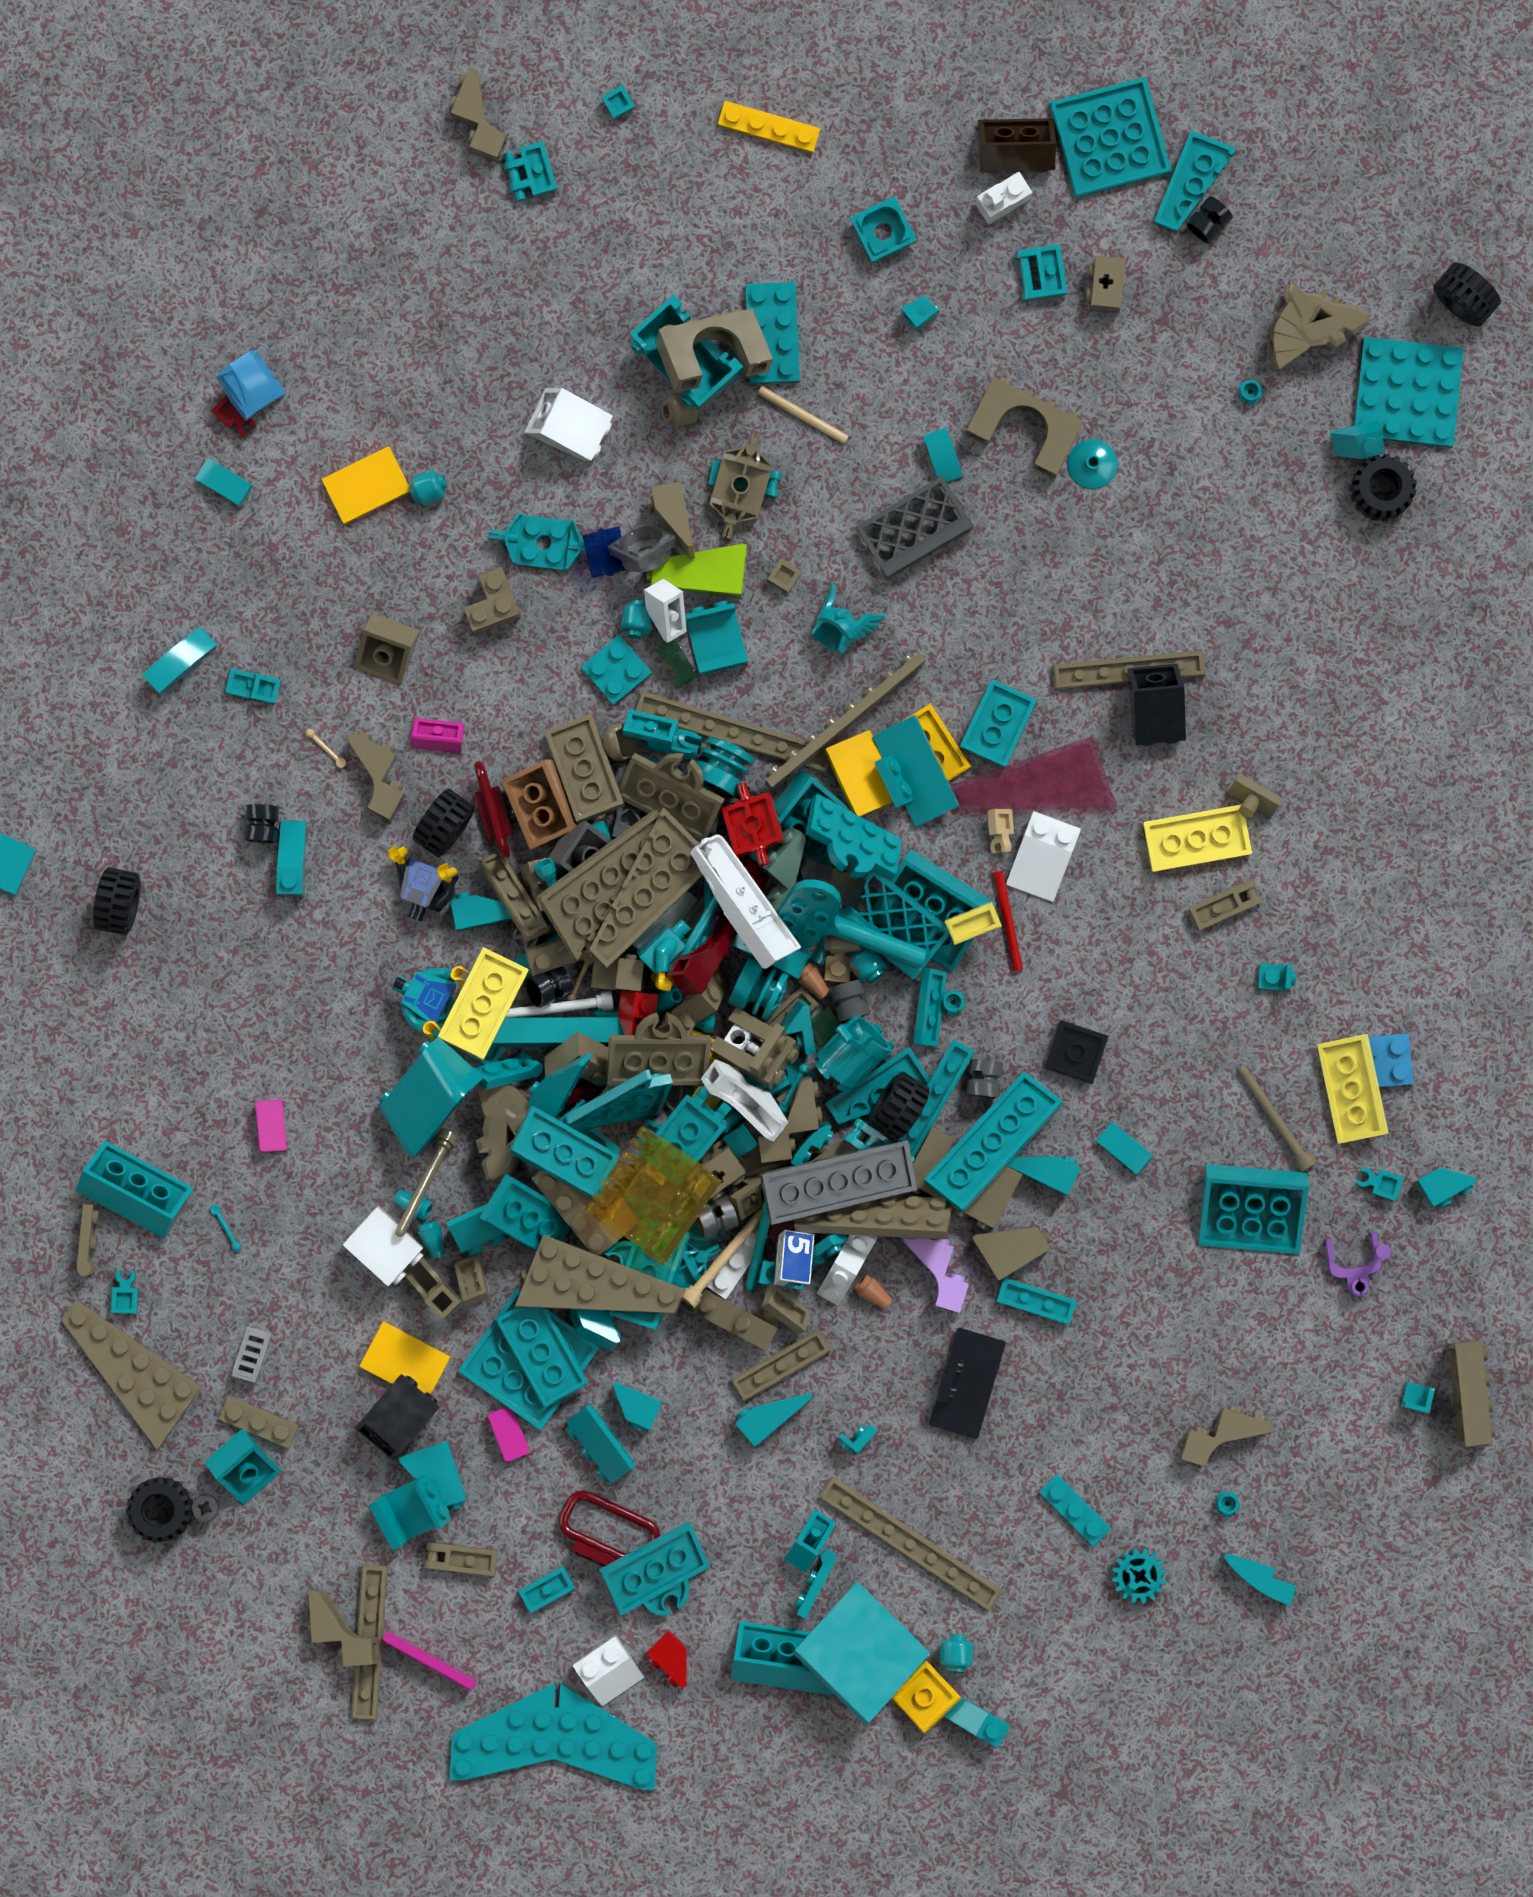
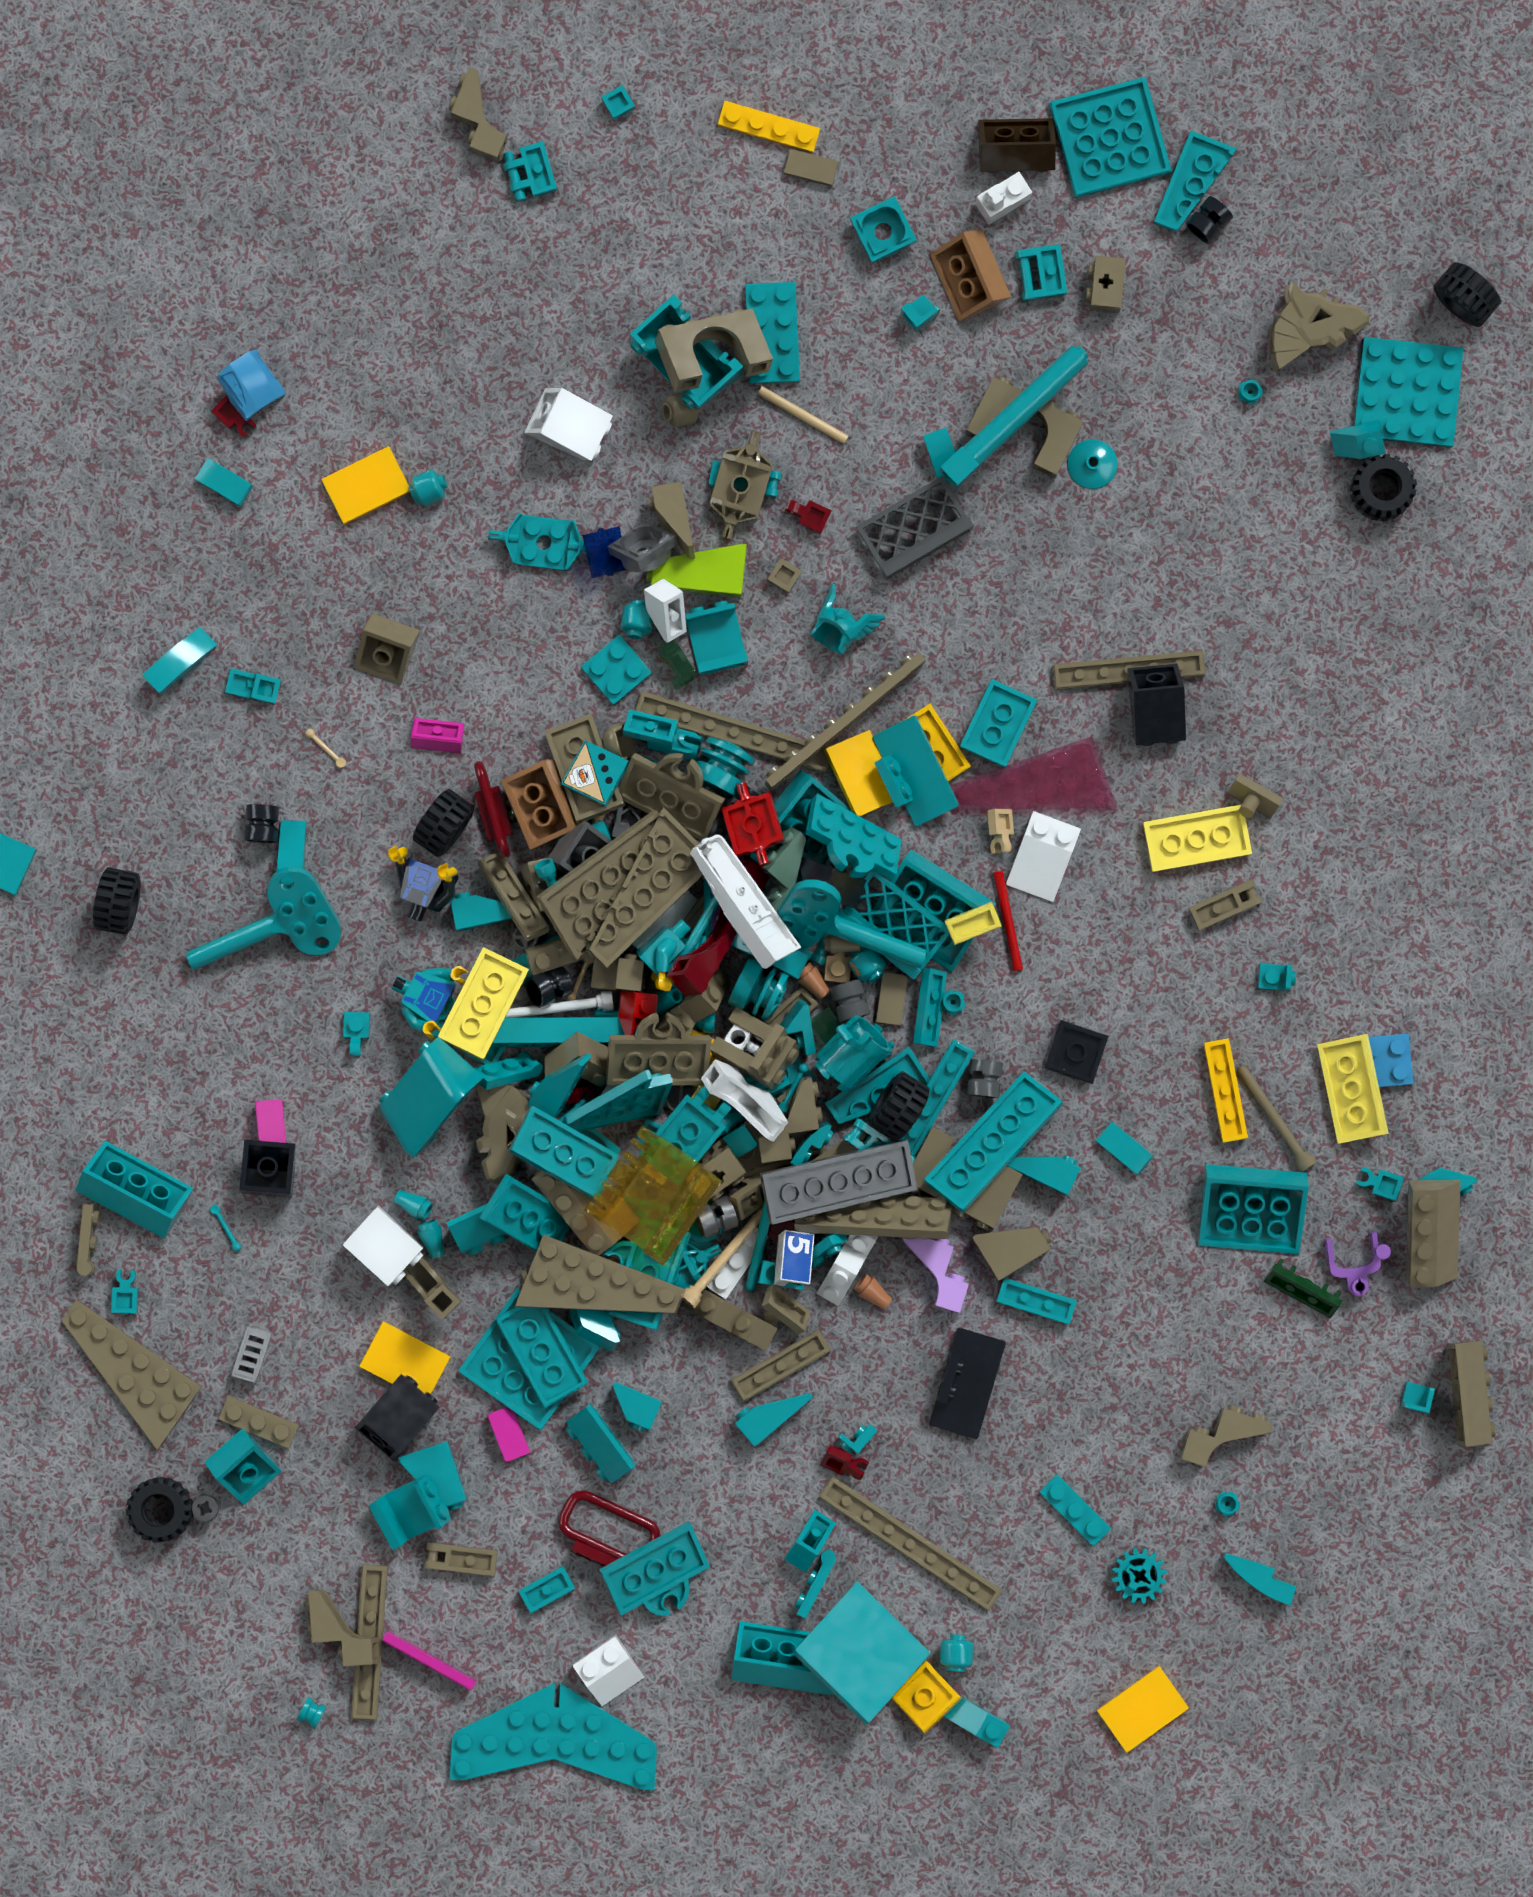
dark tan arch [348,730,406,822] -> none
dark tan piece [395,1129,458,1237] -> none
dark tan tile [454,1254,490,1307] -> none
dark tan brick [464,567,521,635] -> none
red slope [647,1629,687,1689] -> none
none -> teal piece [186,867,341,970]
none -> black slope [239,1139,296,1198]
none -> teal wheel [297,1697,327,1729]
none -> teal plate [343,1012,370,1056]
none -> tile [561,740,629,807]
none -> dark tan tile [784,149,839,187]
none -> dark red plate [785,499,832,534]
none -> dark red plate [820,1445,869,1480]
none -> dark tan tile [876,972,908,1026]
none -> medium nougat slope [930,229,1011,322]
none -> teal brick [939,345,1089,489]
none -> yellow tile [1097,1665,1189,1753]
none -> yellow plate [1203,1038,1248,1143]
none -> dark green plate [1263,1259,1343,1319]
none -> dark tan slope [1406,1180,1460,1287]

